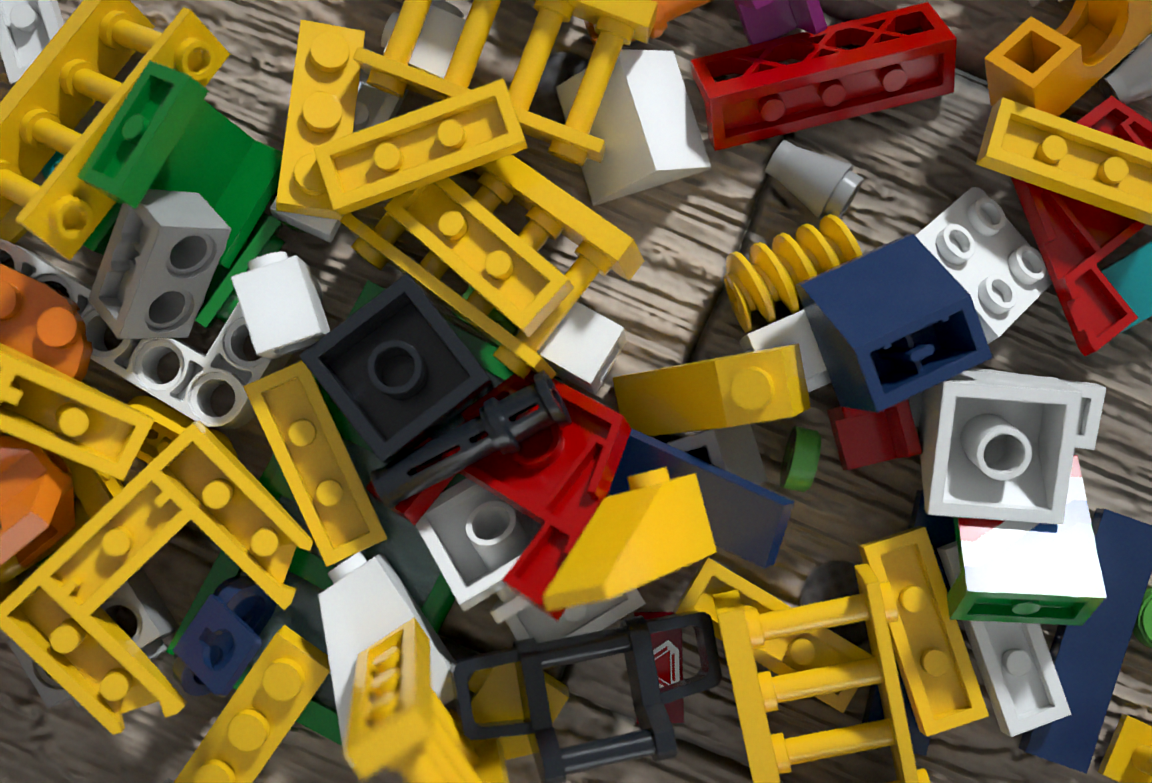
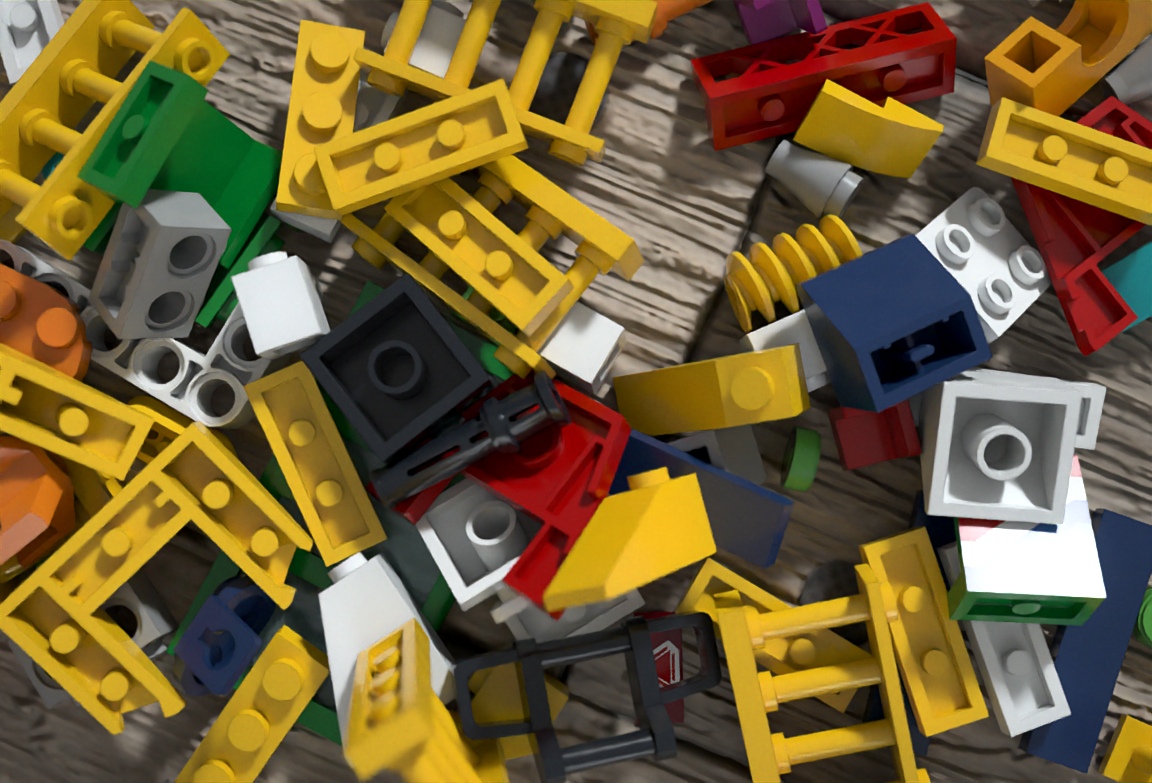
white slope [556,49,711,206] -> none
none -> yellow slope [793,79,944,179]

